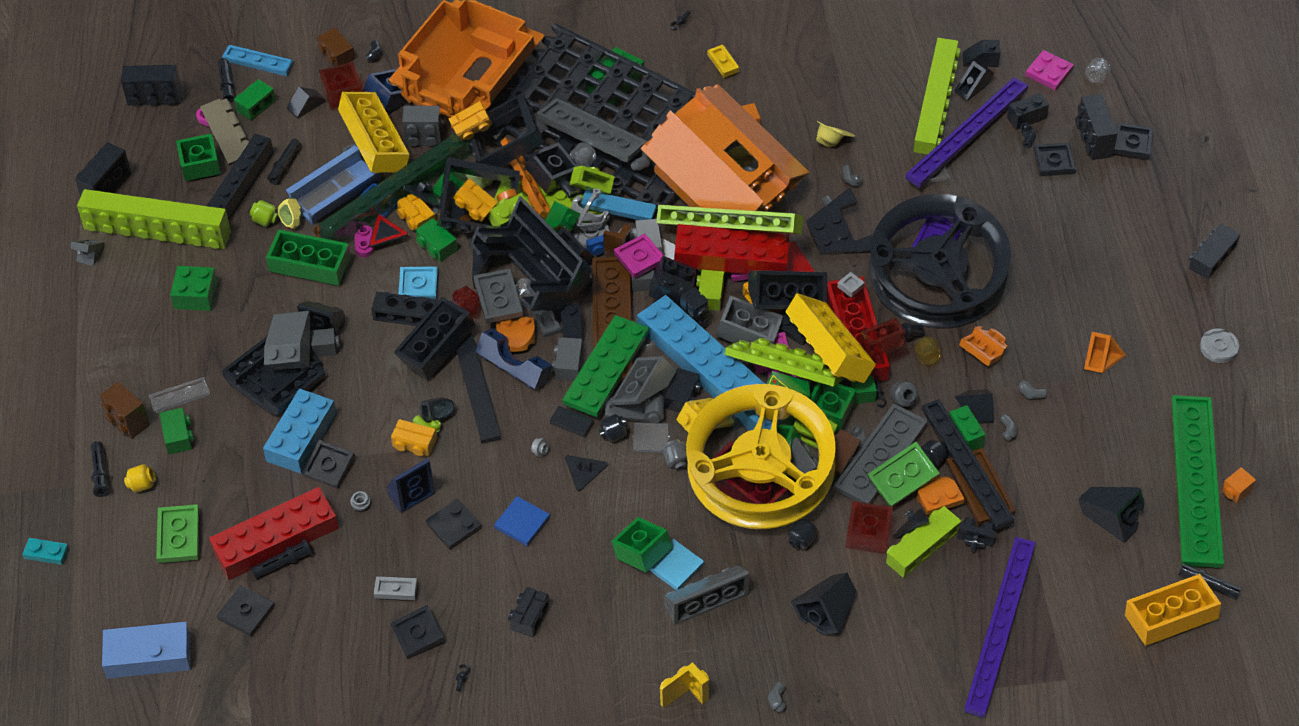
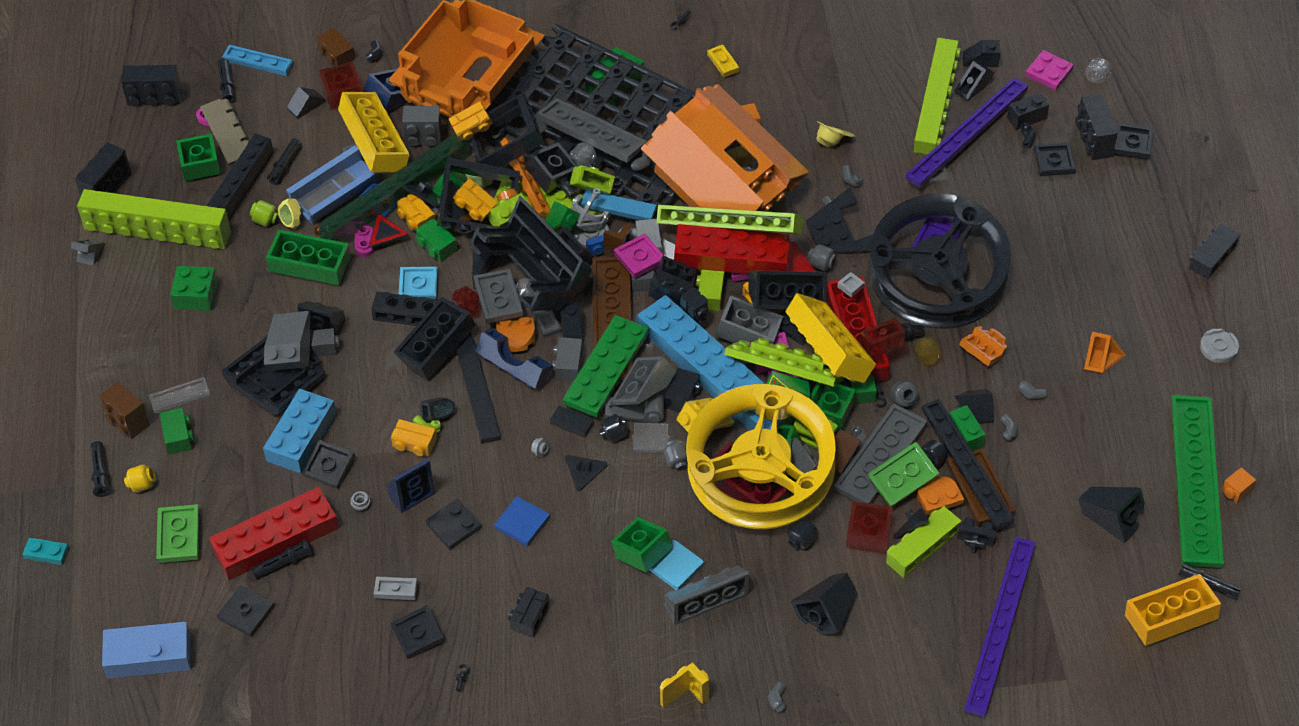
green brick [234,79,276,121] -> none
none -> dark grey head [808,244,837,271]

